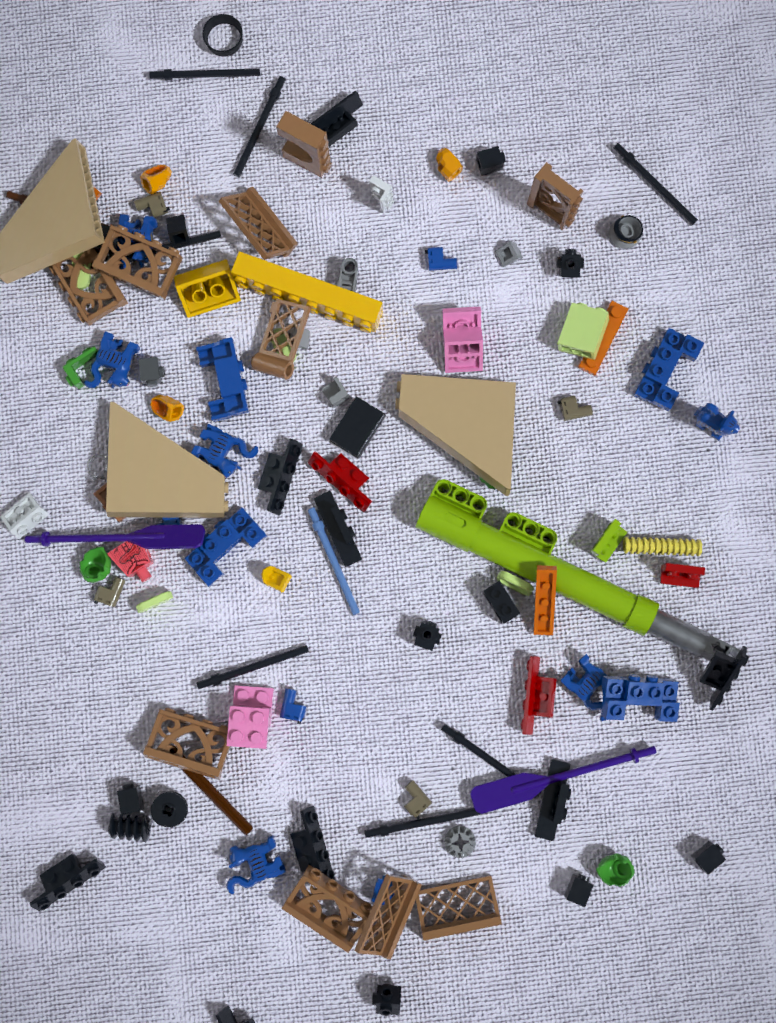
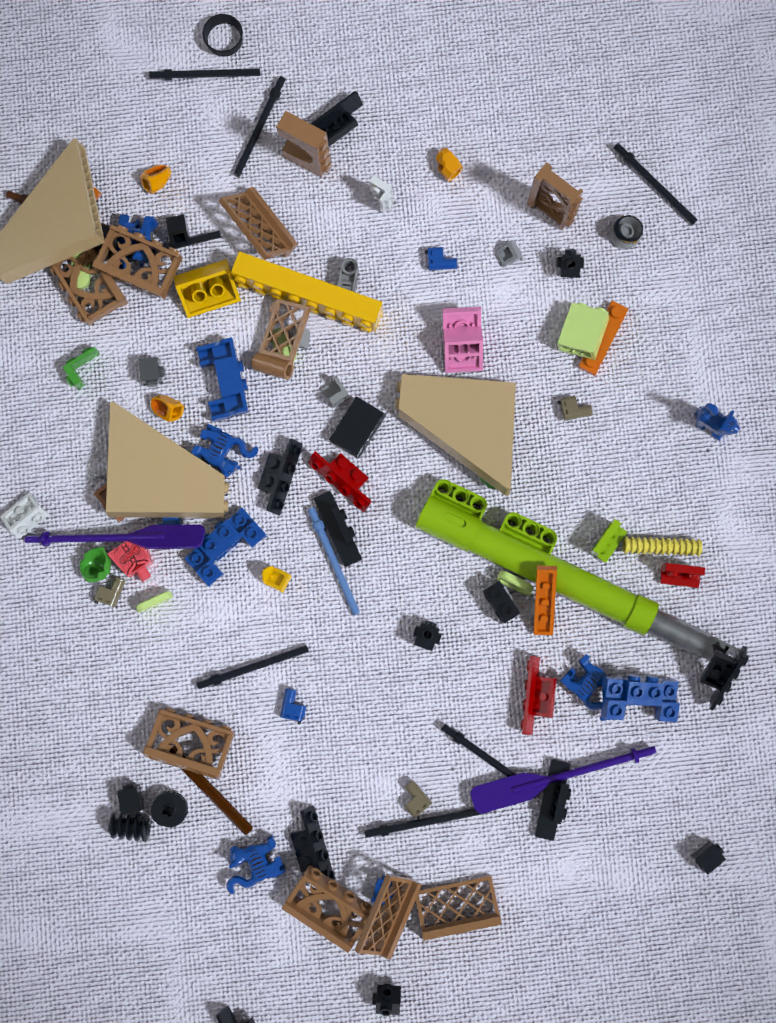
black bracket [29,853,106,911] -> none
blue animal [84,331,140,389] -> none
dark tan piece [134,192,170,218] -> none
bright pink bracket [226,685,274,749] -> none
light grey gear [444,826,476,859] -> none
black brick [476,146,506,176] -> none
black brick [564,873,594,907] -> none
bright green hair [596,853,635,887] -> none
blue bracket [633,328,704,412] -> none

